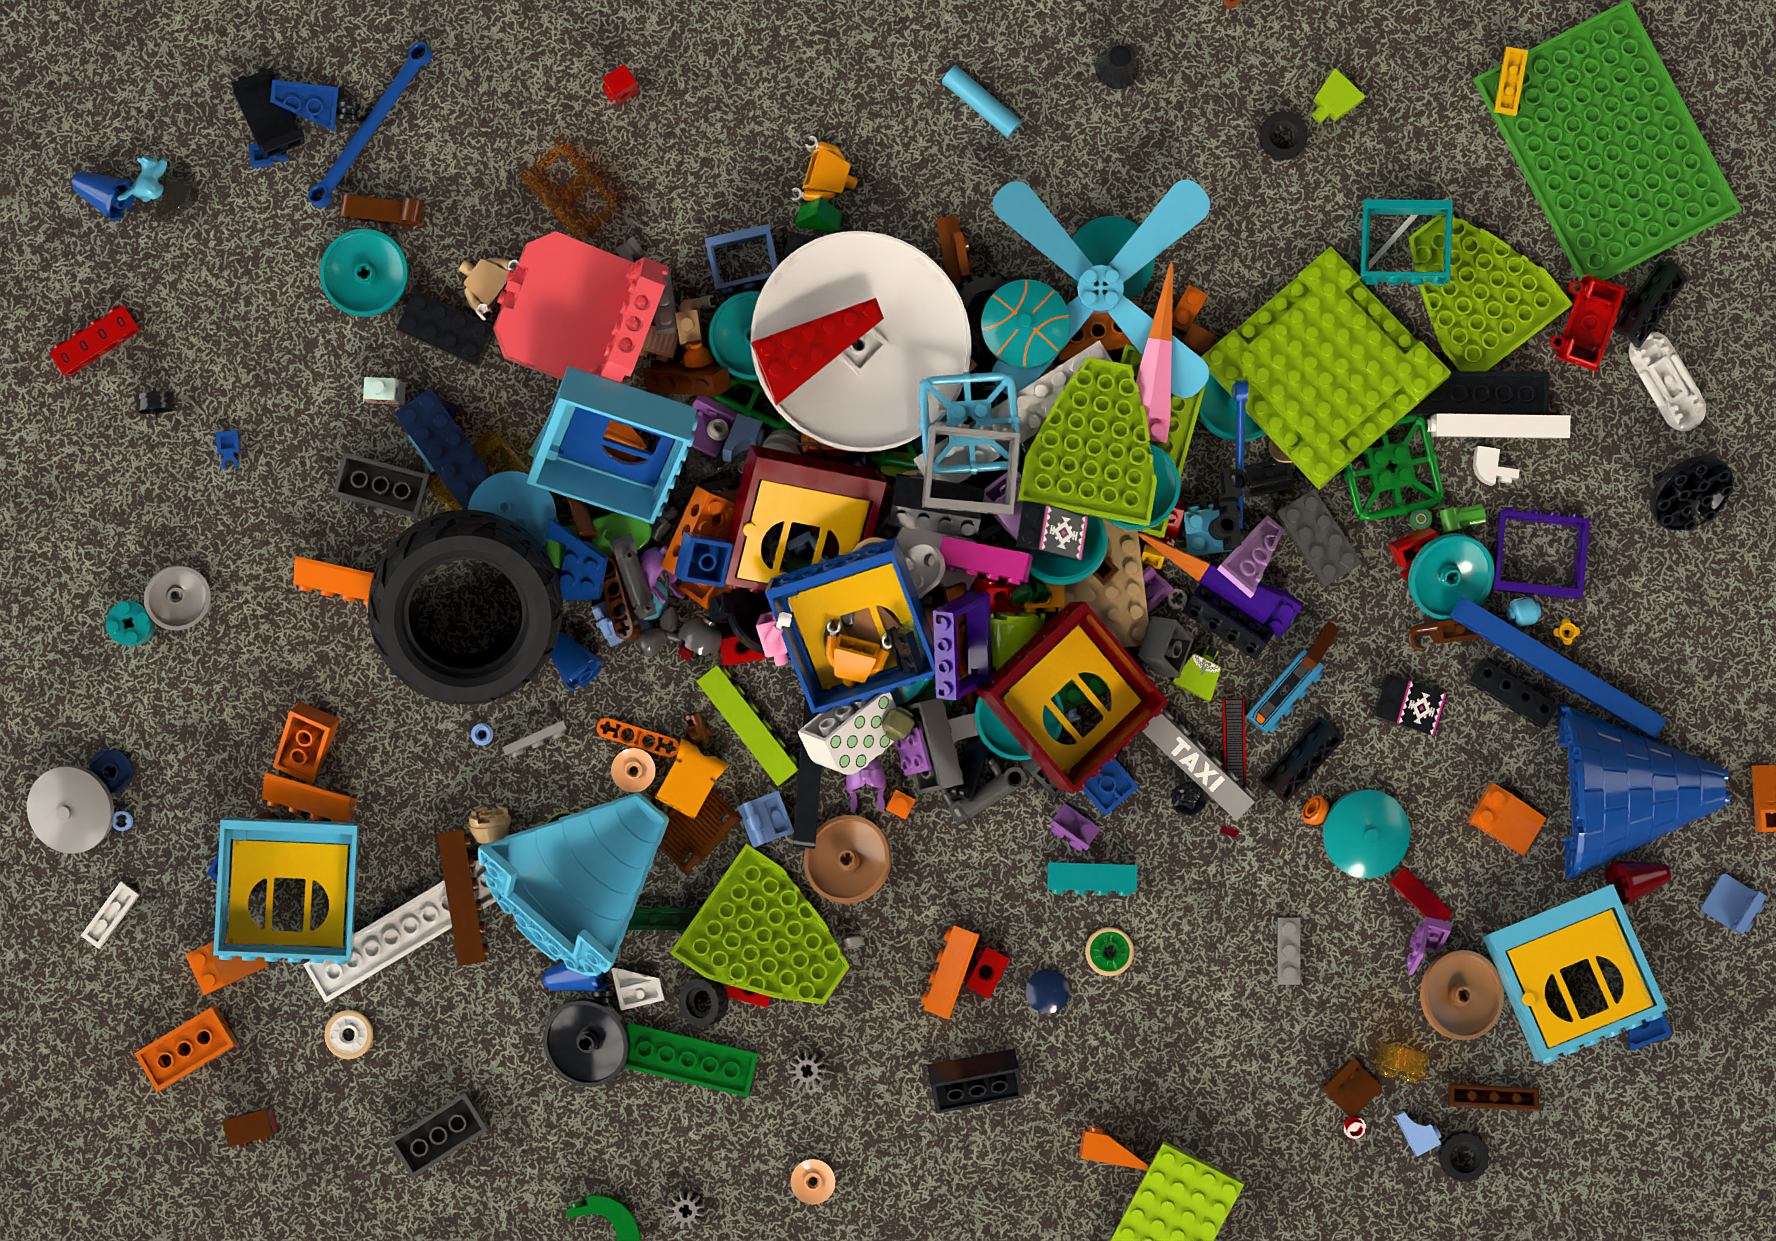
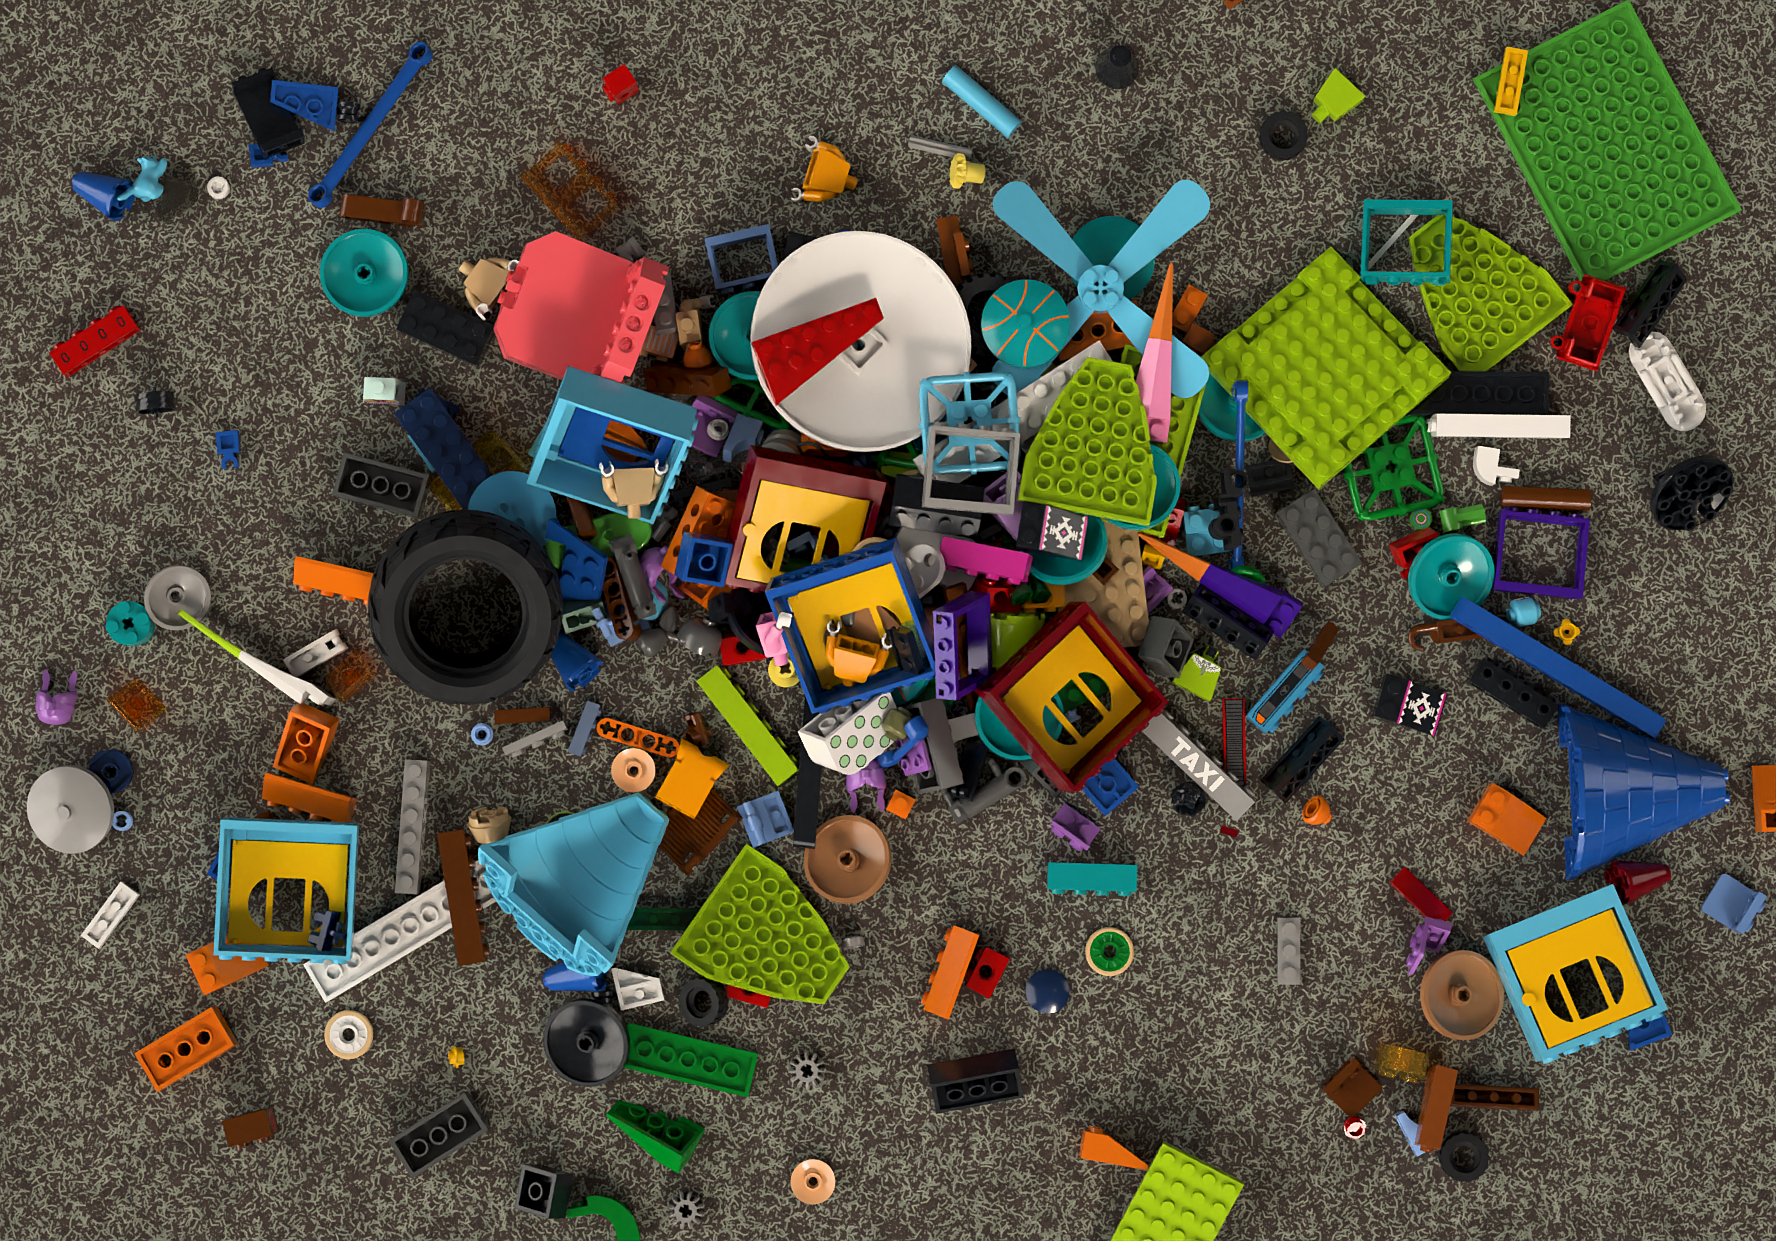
dark red plate [678,642,693,661] -> none
green slope [795,197,843,233] -> none
lavender wing [1217,515,1284,598] -> none
teal dish [1322,789,1410,878] -> none
none -> medium lavender hair [35,669,78,725]
none -> clear orange slope [106,677,167,733]
none -> white plate [177,609,336,706]
none -> white tile [207,176,230,199]
none -> white plate [283,629,348,678]
none -> dark blue hips [308,910,347,951]
none -> clear orange slope [323,650,378,704]
none -> light grey brick [395,759,430,894]
none -> yellow plate [448,1046,464,1068]
none -> reddish brown piece [494,707,551,725]
none -> black brick [514,1164,573,1219]
none -> sand green arch [562,598,607,634]
none -> sand blue piece [568,700,602,757]
none -> tan torso [599,459,668,519]
none -> green wedge [606,1100,705,1173]
none -> light yellow gear [768,653,799,687]
none -> blue piece [876,716,929,767]
none -> light grey axle [908,135,972,161]
none -> light yellow gear [949,153,985,189]
none -> dark orange slope [1414,1065,1458,1153]
none -> reddish brown brick [1499,486,1592,511]

